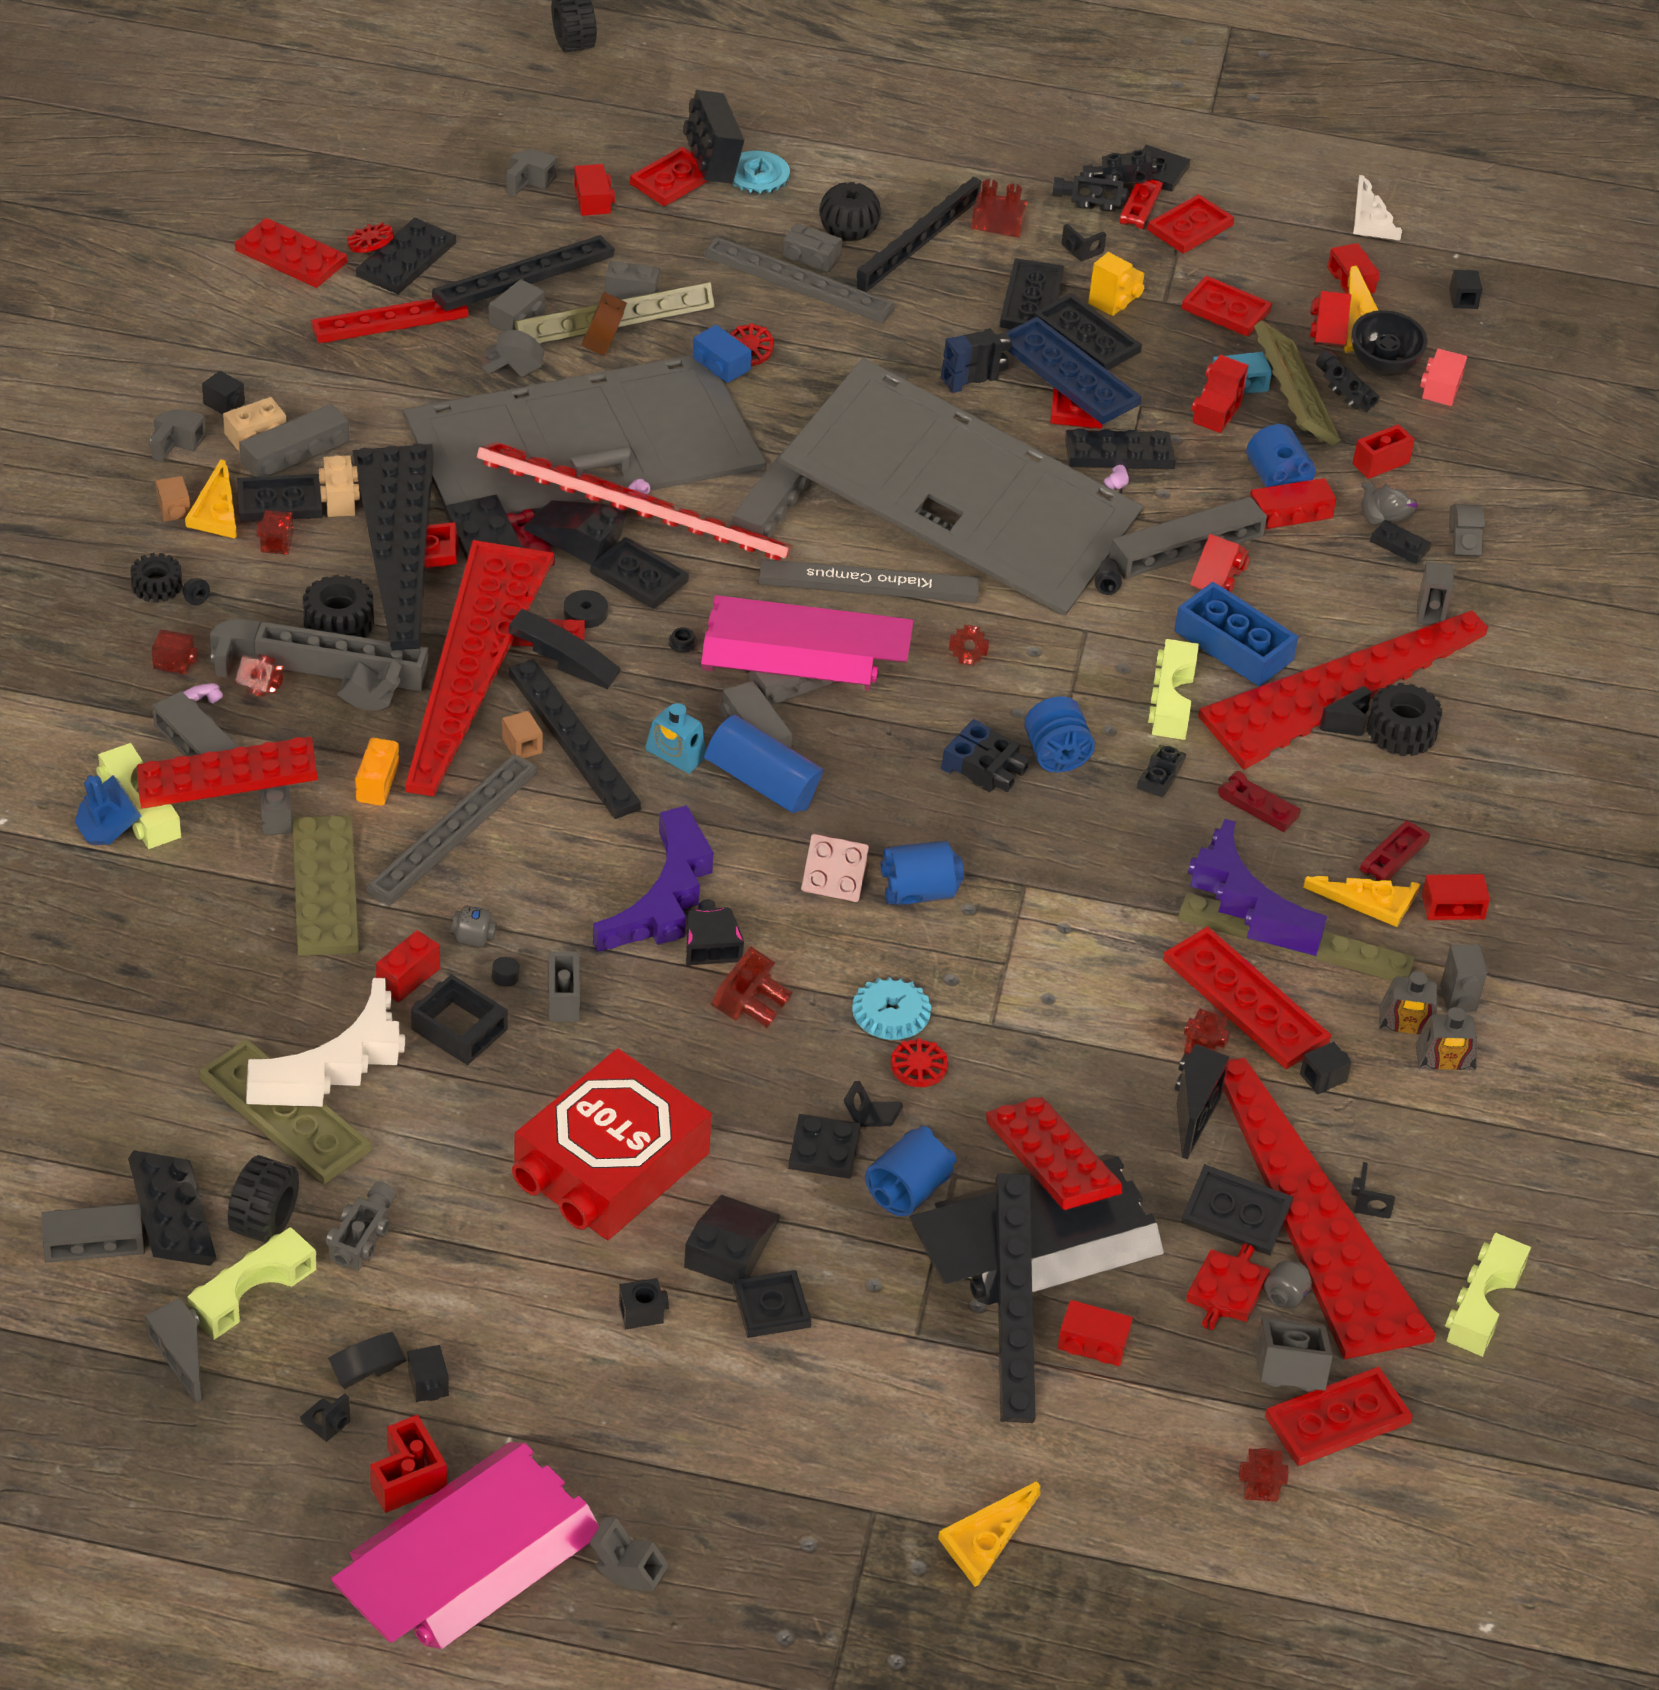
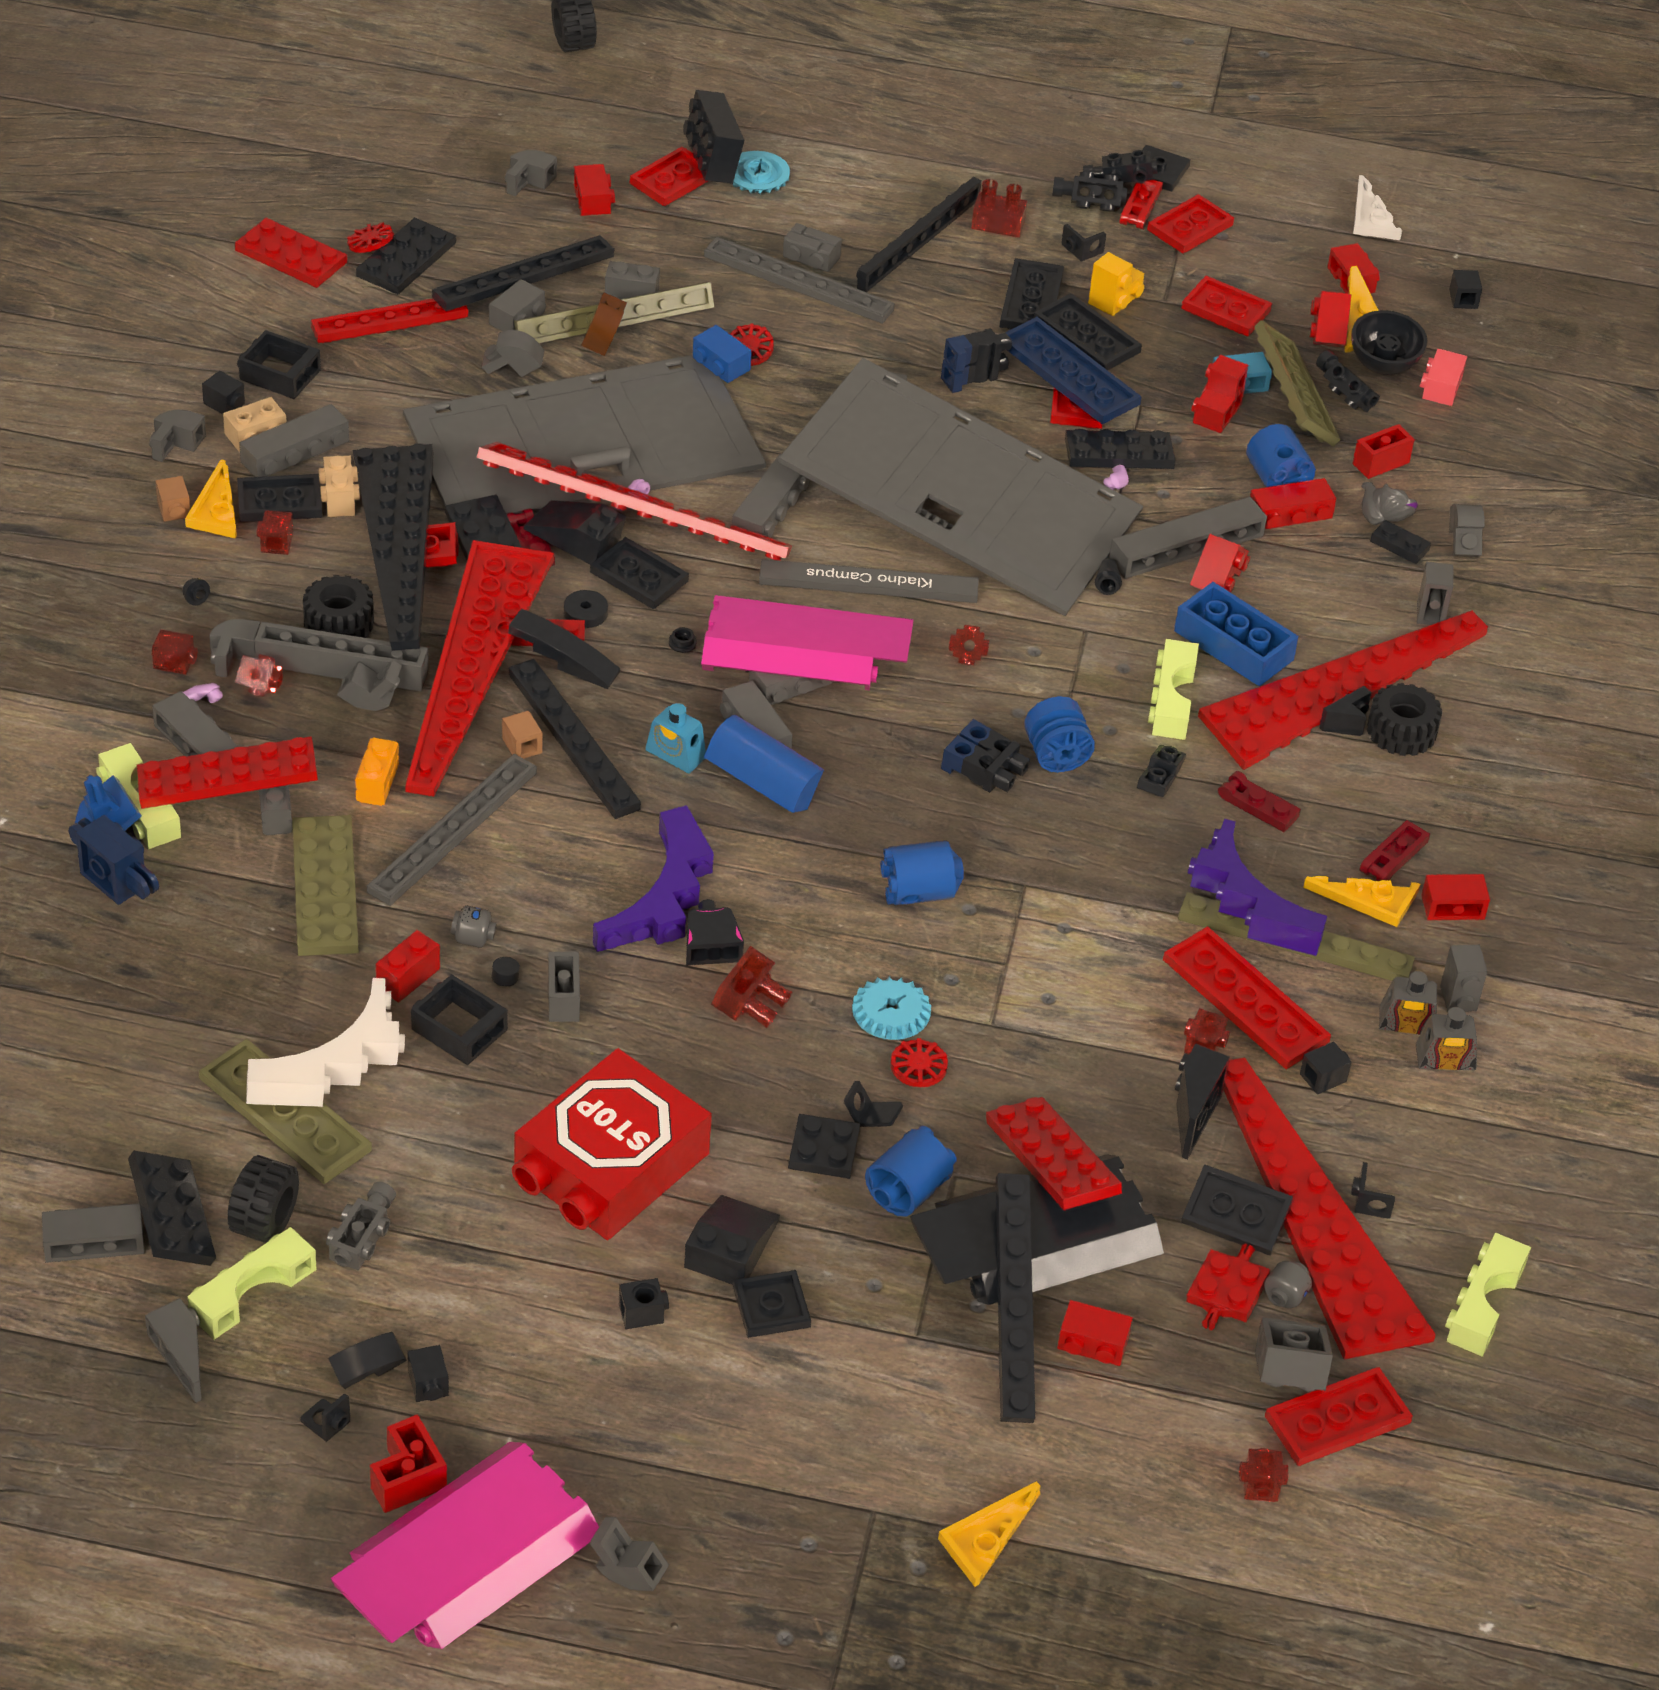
black tyre [130,553,182,603] -> none
bracket [801,833,869,902] -> none
black wheel [819,182,881,241] -> none
none -> dark blue brick [68,815,159,905]
none -> black window [237,330,321,399]

